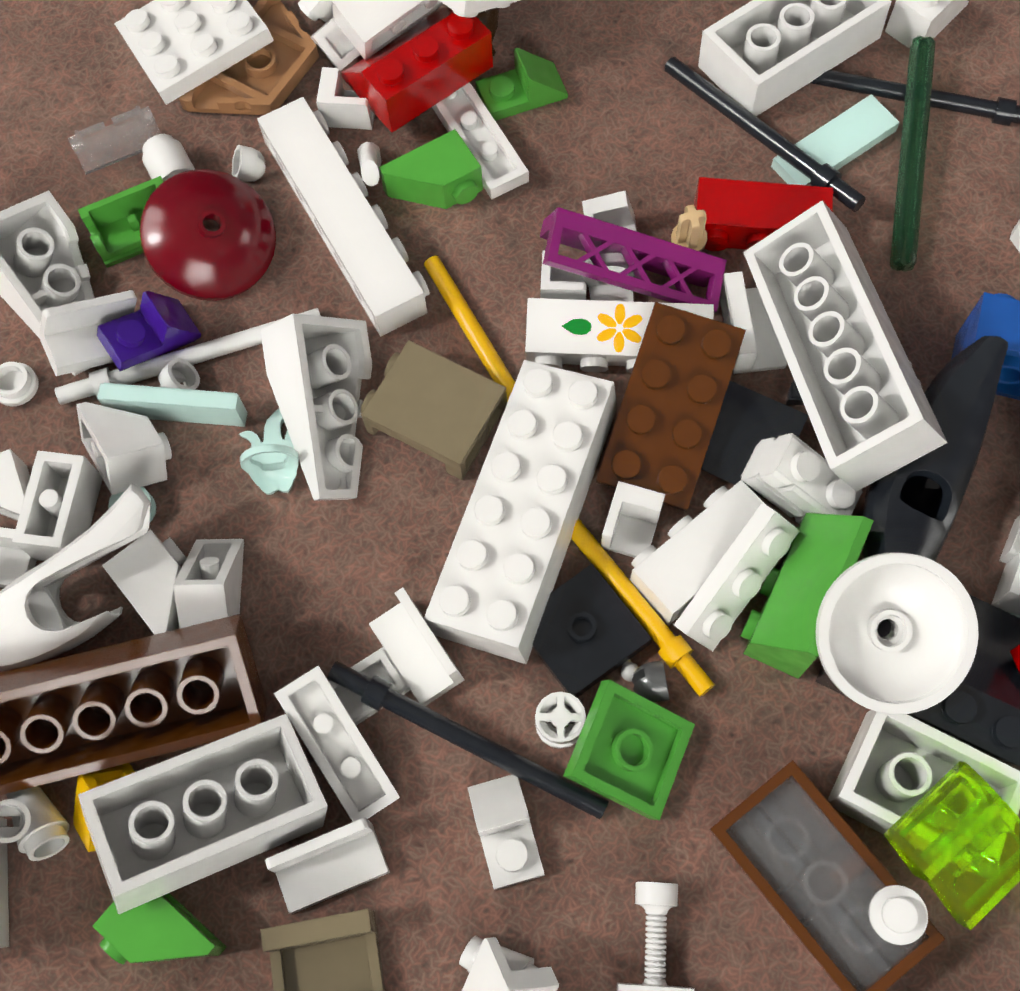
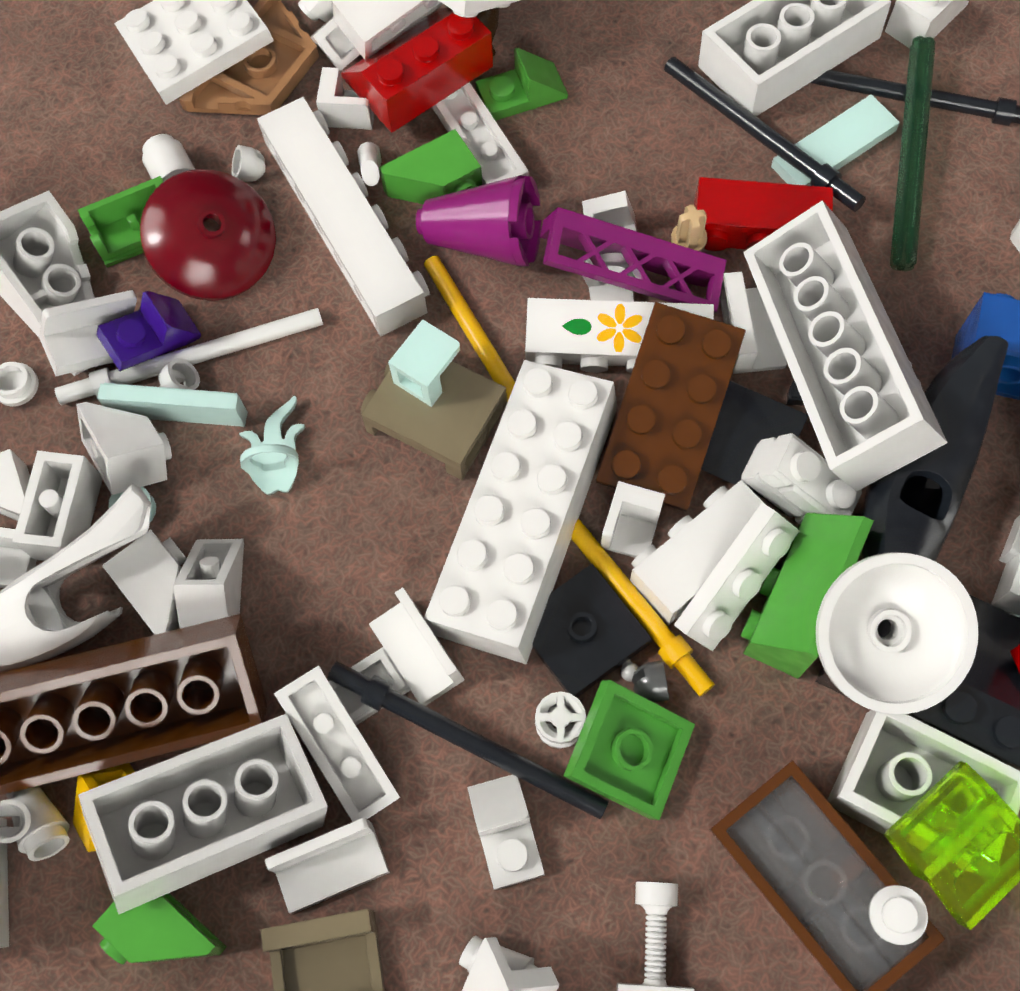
clear hinge [68,105,161,175] -> none
white wedge [260,313,372,501] -> none
white panel [540,250,587,300] -> none
none -> light aqua panel [388,319,460,407]
none -> magenta cone [416,175,541,267]

